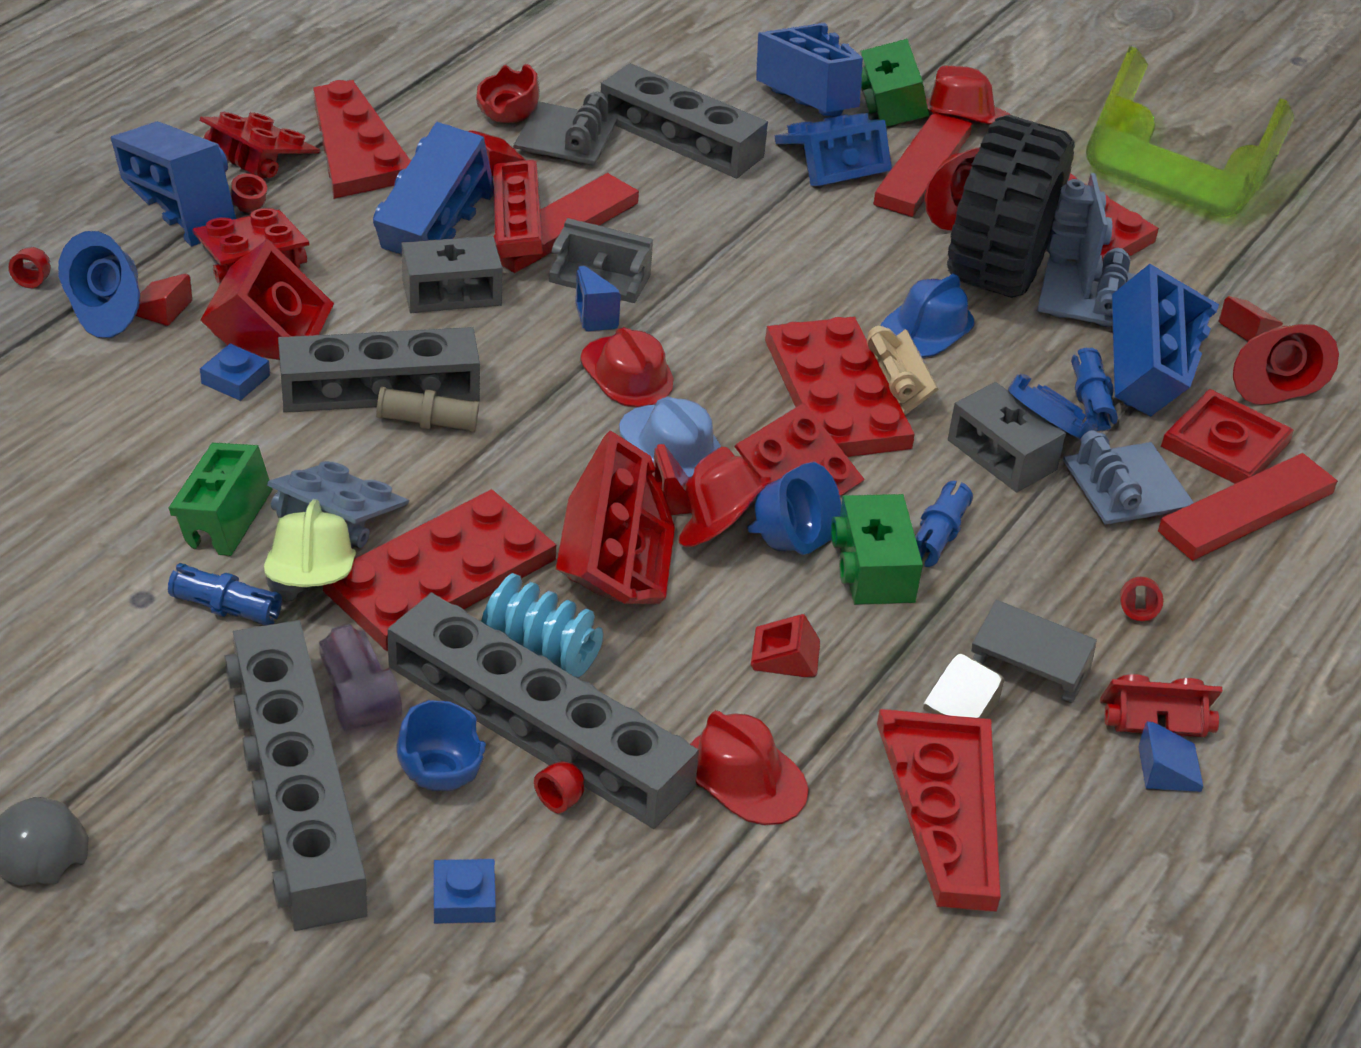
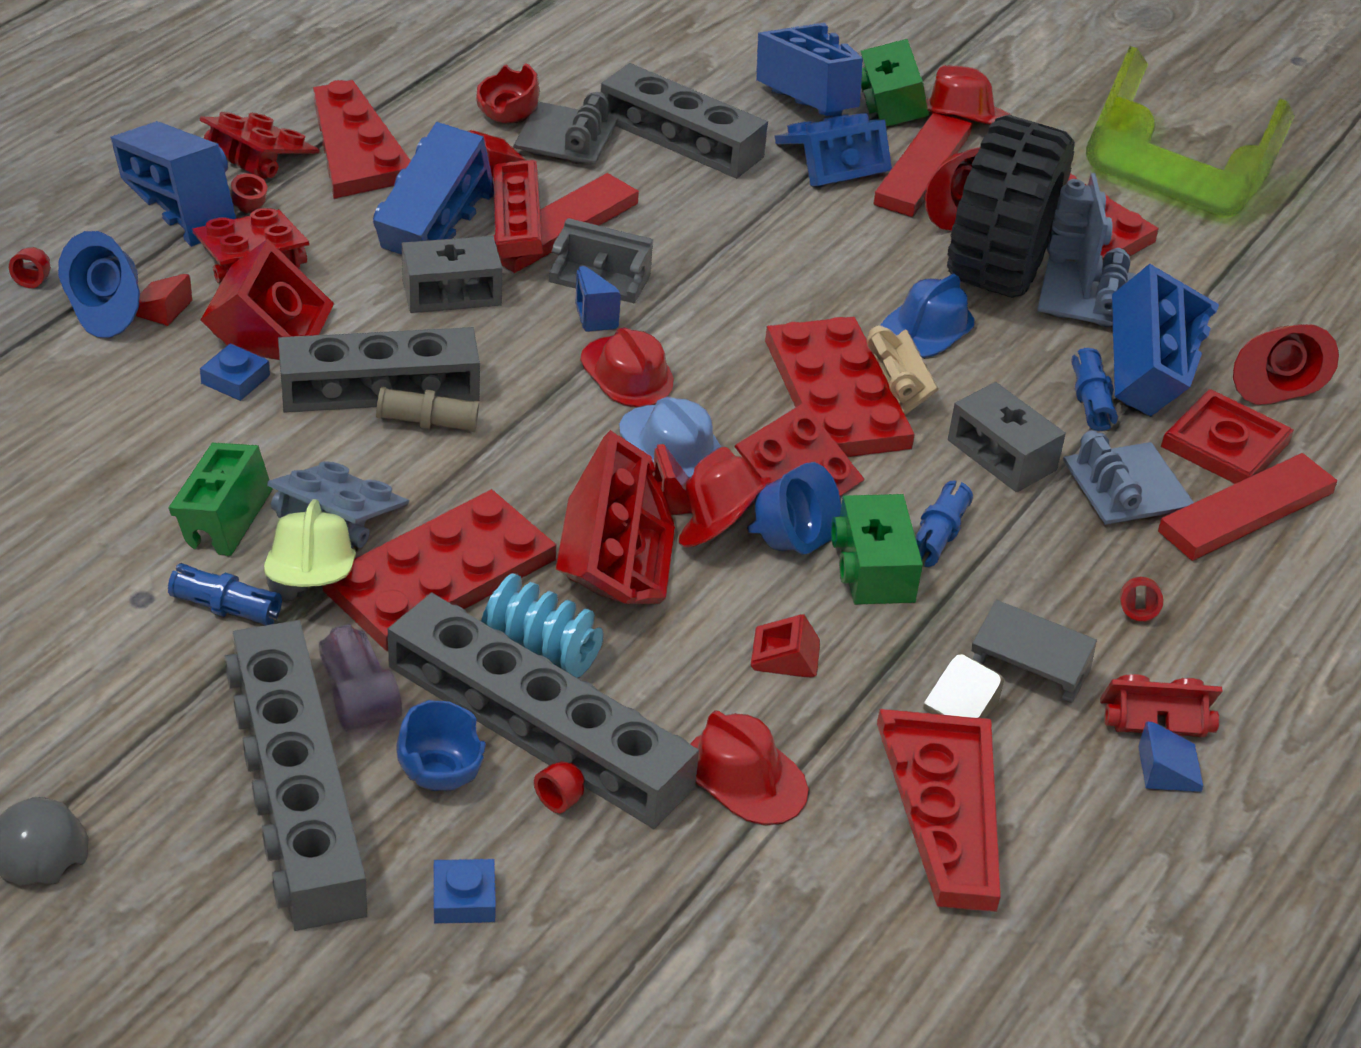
blue tile [1008,374,1098,439] -> none
red slope [1218,296,1283,342] -> none

